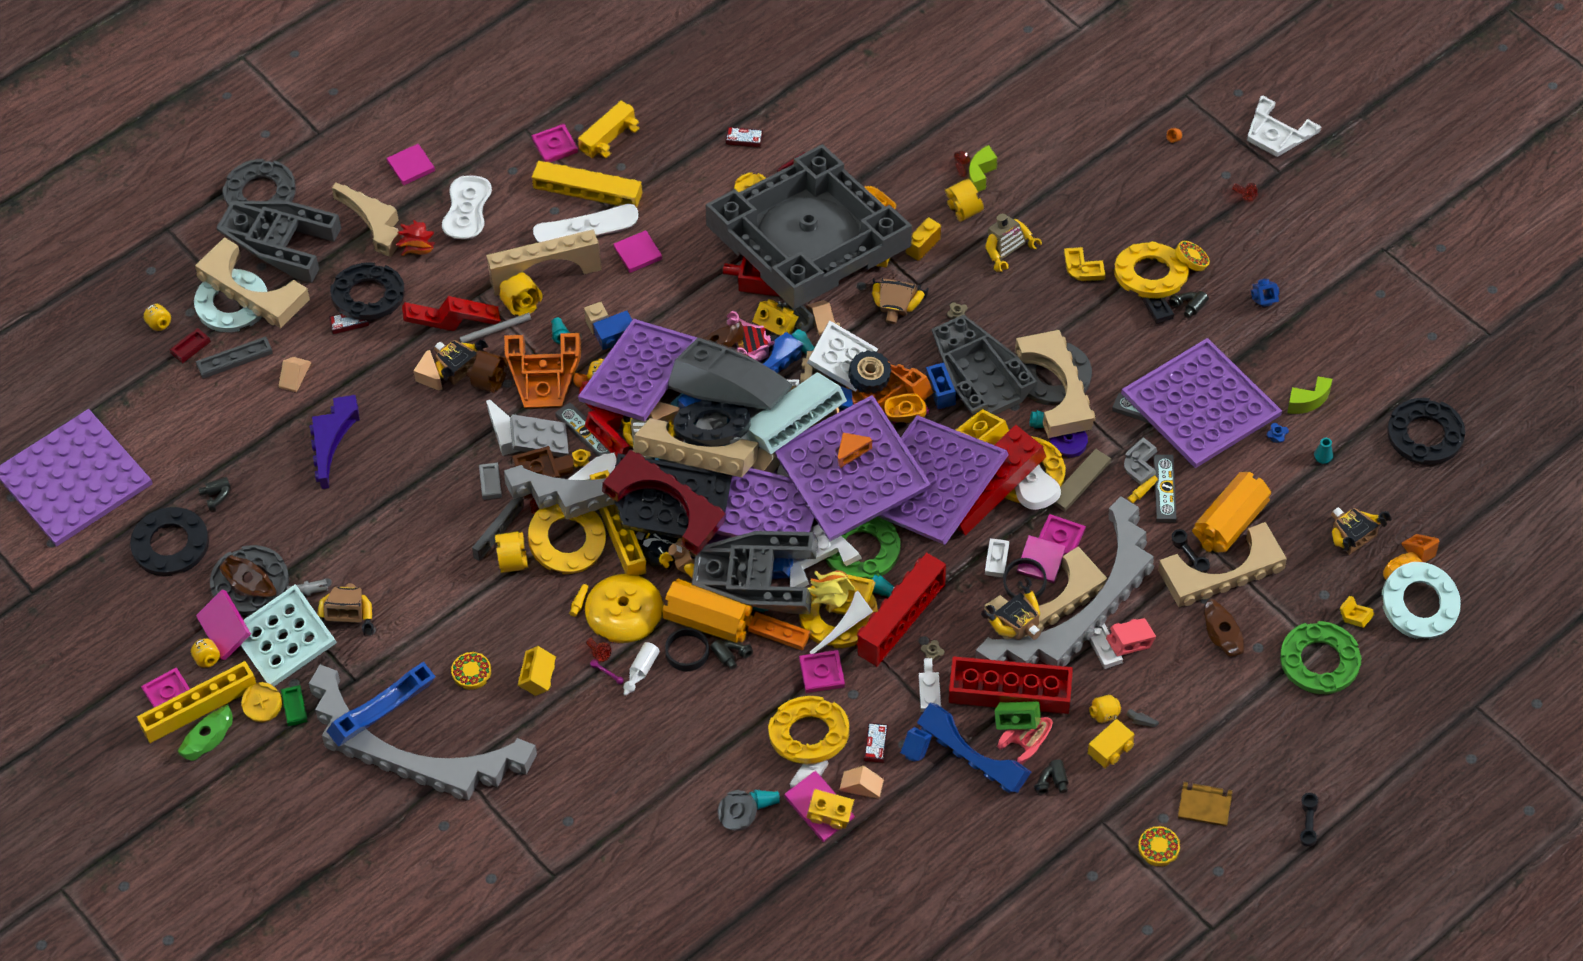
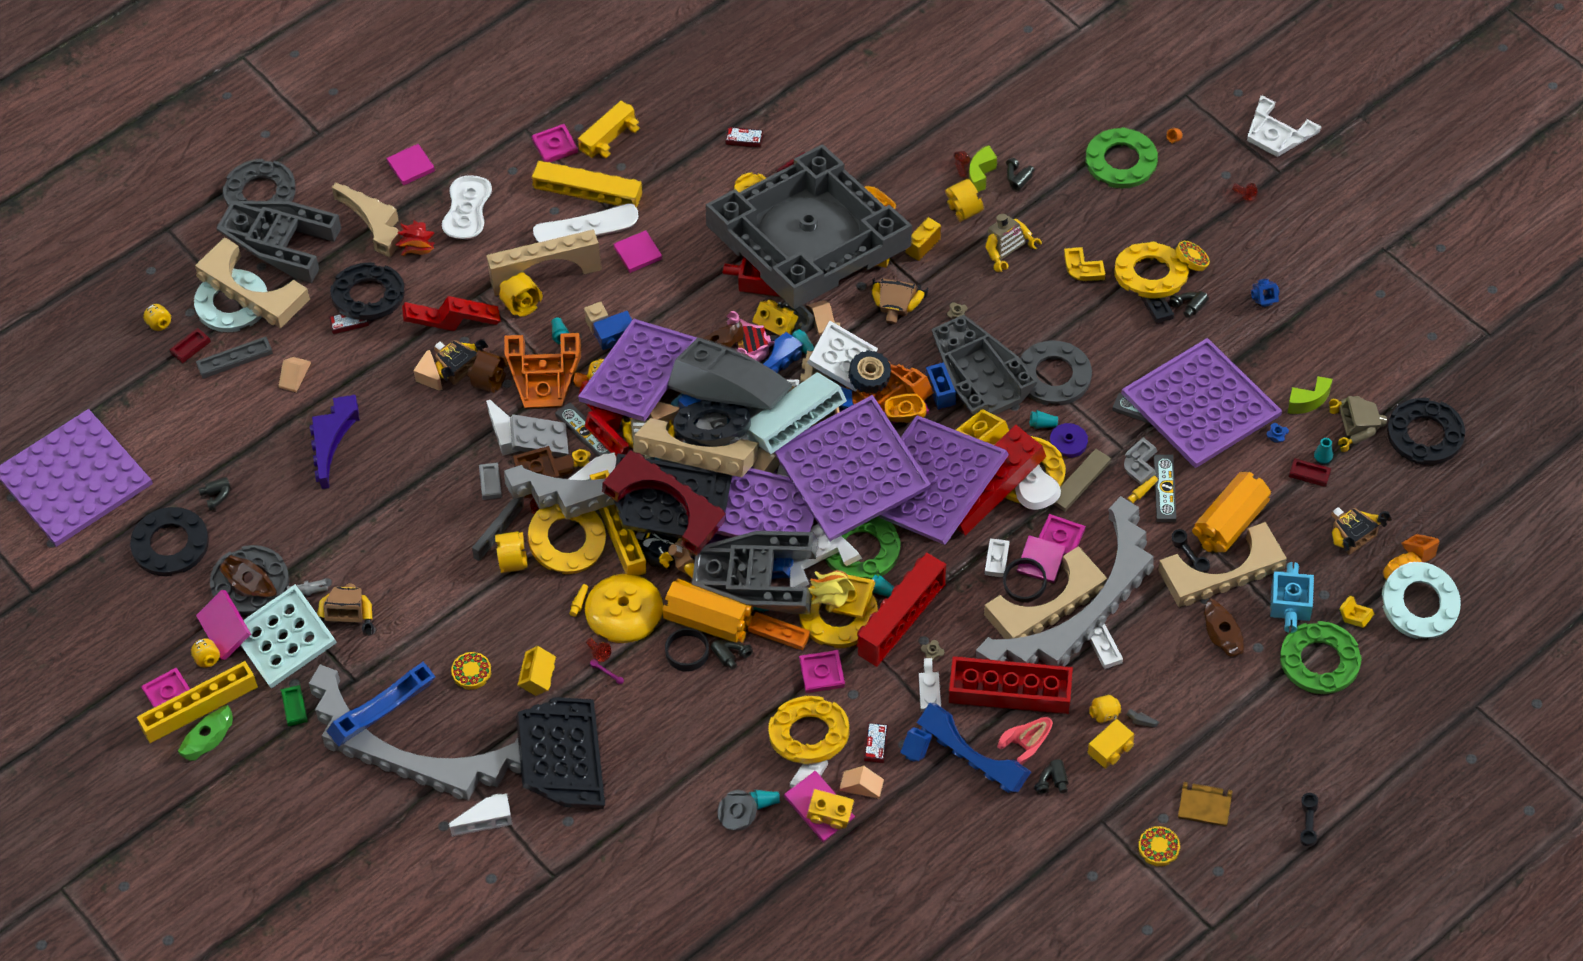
yellow tile [241,682,282,723] -> none
light grey bar [460,313,531,343] -> none
white wheel [624,642,660,696] -> none
white sticker [810,591,873,654] -> none
orange slope [837,433,873,468] -> none
torso [981,578,1041,640] -> none
bright green brick [995,702,1041,730] -> none
tan arch [1015,330,1095,438] -> none
coral brick [1106,618,1156,656] -> none
none -> white slope [449,794,512,836]
none -> black plate [516,697,605,809]
none -> pearl dark grey plant [1006,158,1035,191]
none -> bright green plate [1086,128,1158,188]
none -> medium azure brick [1270,562,1314,633]
none -> dark red tile [1289,458,1331,487]
none -> dark tan torso [1329,396,1387,452]

